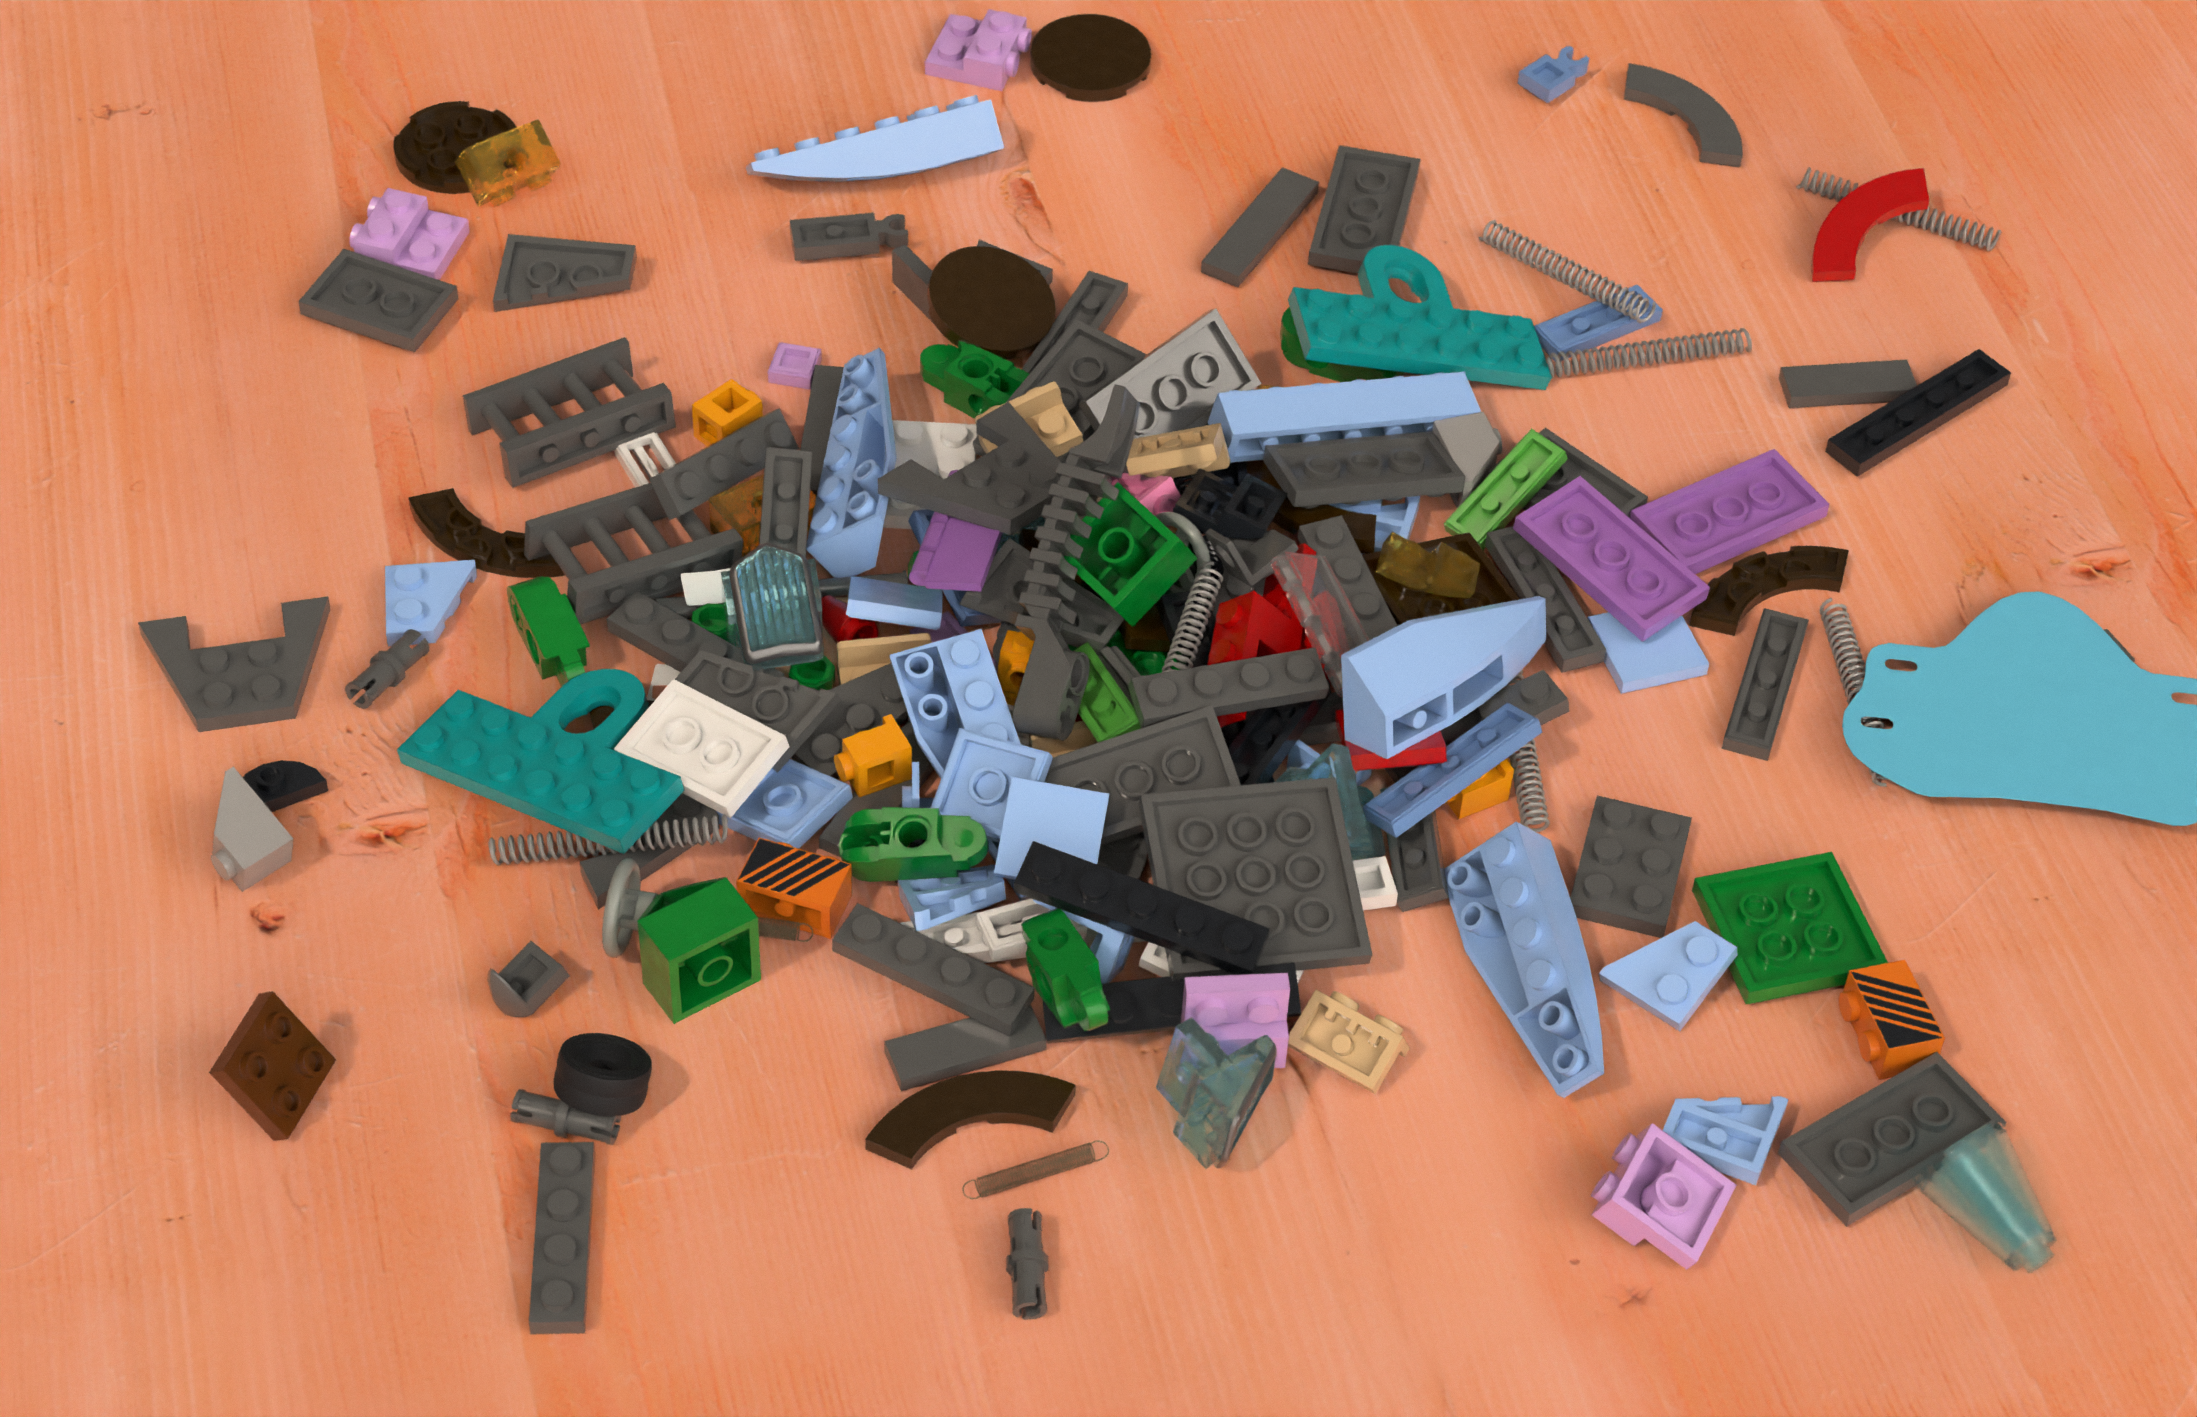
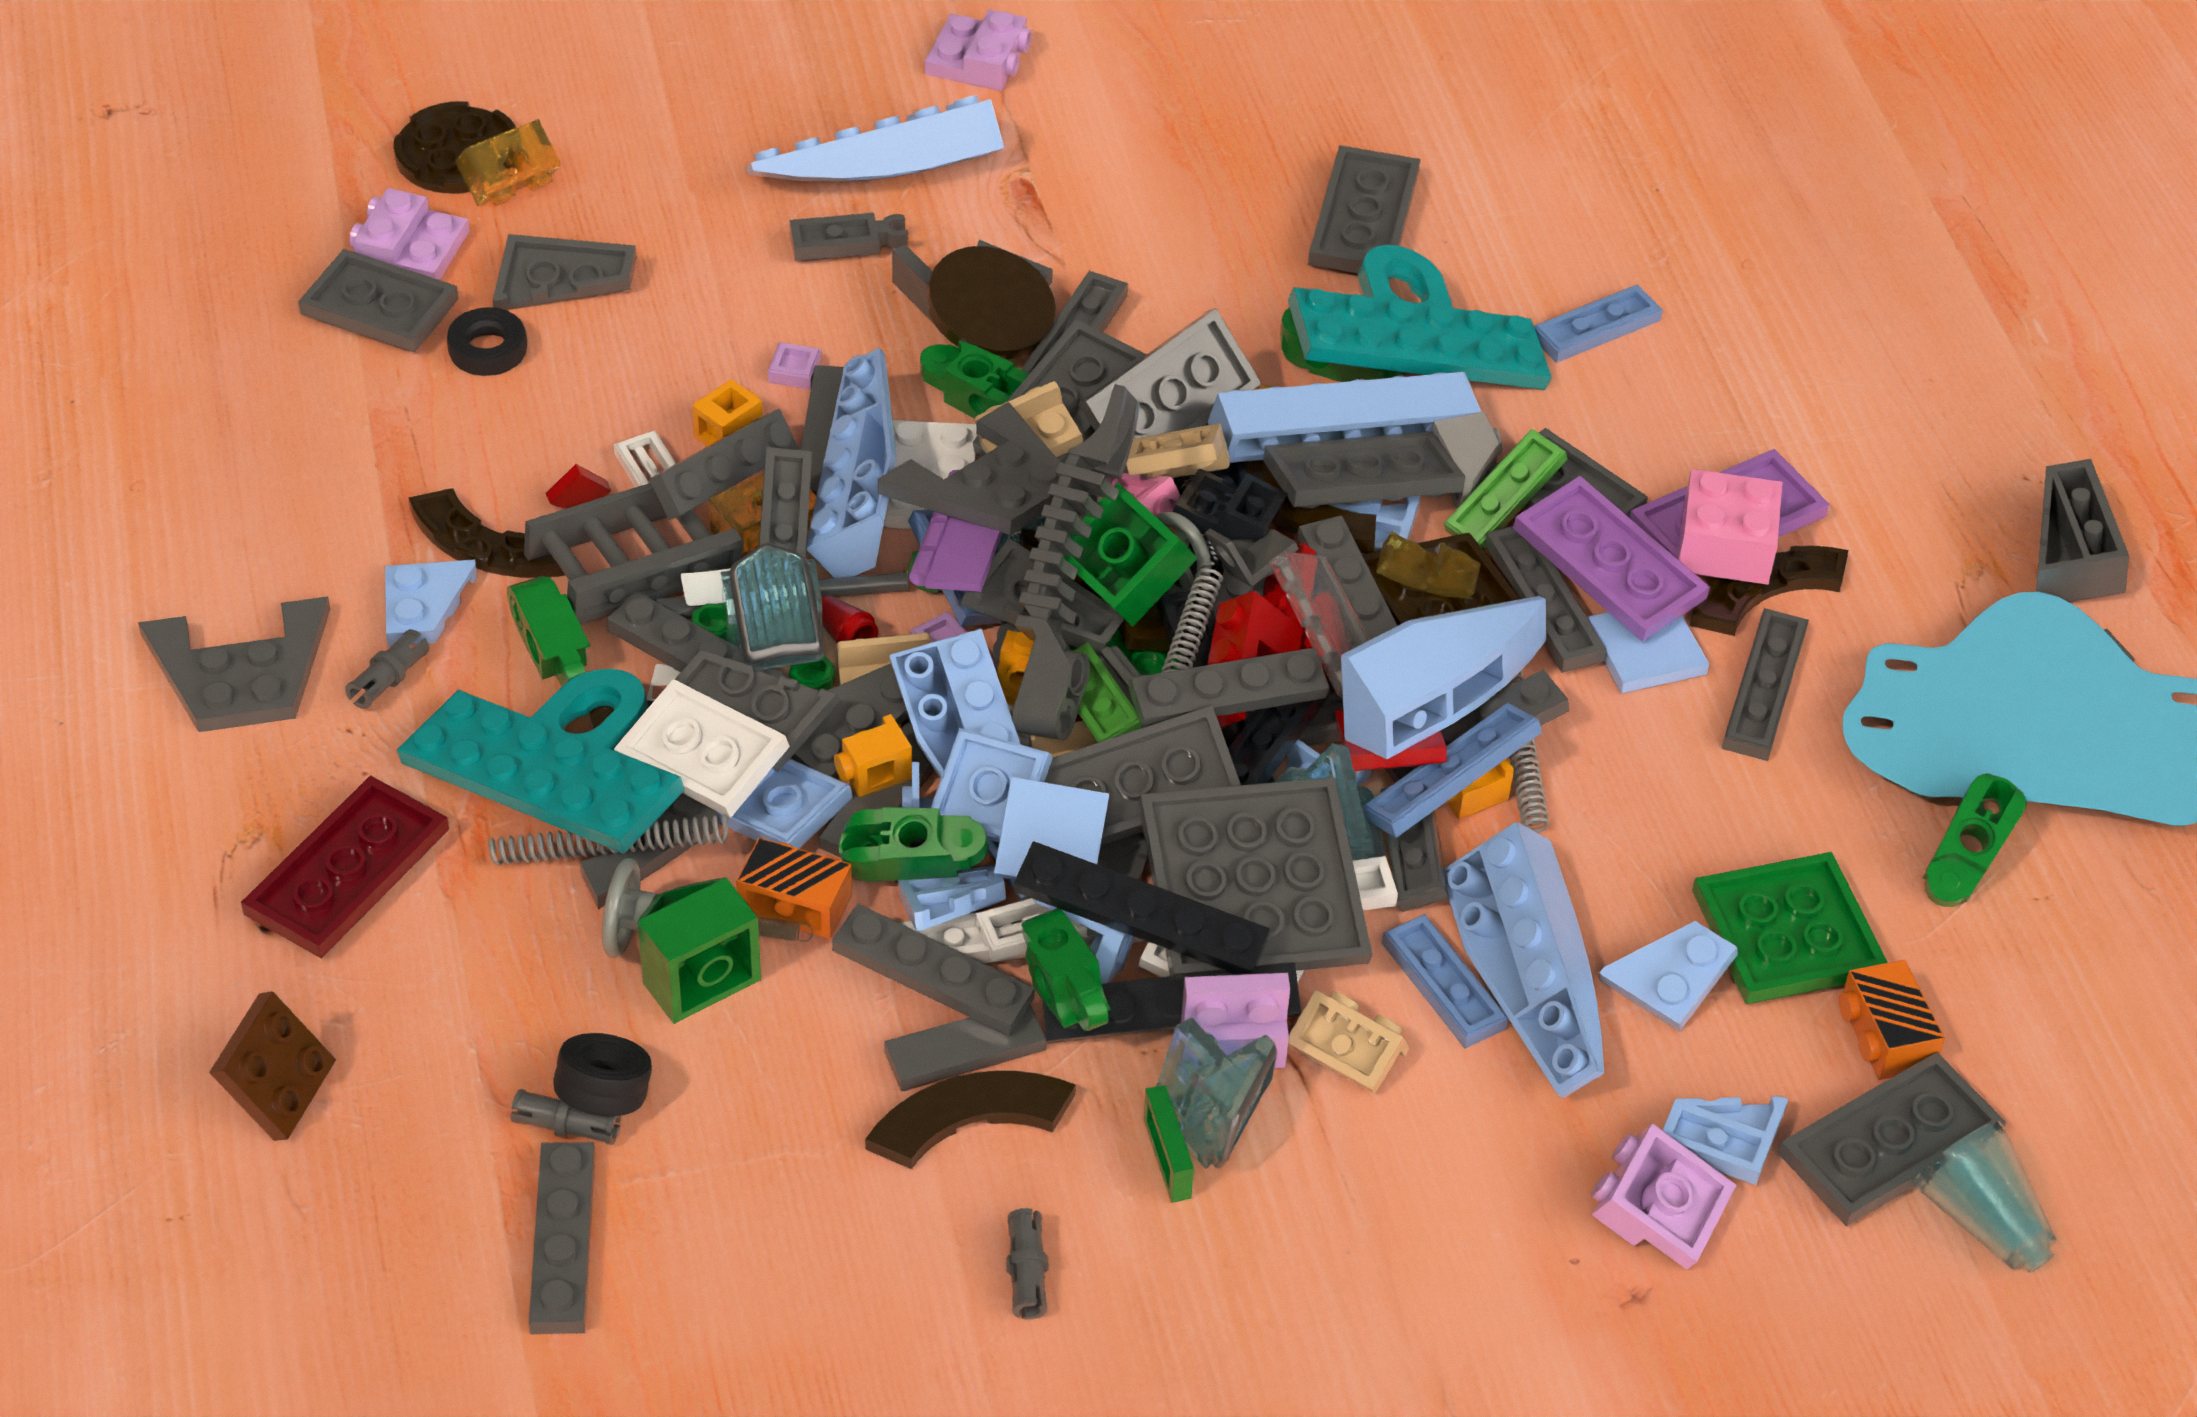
light grey slope [211,767,293,892] -> none
black plate [243,760,328,812] -> none
dark grey fence [463,337,676,488] -> none
dark grey plate [488,941,570,1017] -> none
light blue tile [846,576,943,630] -> none
dark tan piece [963,1140,1109,1199] -> none
dark brown tile [1030,14,1151,102] -> none
dark grey tile [1201,167,1319,287] -> none
light grey piece [1479,220,1656,323] -> none
medium blue plate [1518,46,1589,103] -> none
light grey piece [1547,328,1752,379] -> none
dark grey plate [1570,795,1692,938] -> none
dark grey tile [1624,63,1743,167] -> none
dark grey tile [1779,359,1917,408] -> none
light grey piece [1796,167,2001,252] -> none
red tile [1811,168,1930,282] -> none
light grey piece [1819,598,1887,787] -> none
black plate [1825,349,2011,477] -> none
none -> dark red plate [241,775,449,959]
none -> black tyre [447,307,527,376]
none -> red tile [545,464,612,508]
none -> green tile [1143,1085,1194,1203]
none -> medium blue tile [1382,914,1509,1048]
none -> bright pink brick [1678,469,1782,585]
none -> green piece [1923,773,2027,907]
none -> dark grey wedge [2036,459,2129,602]

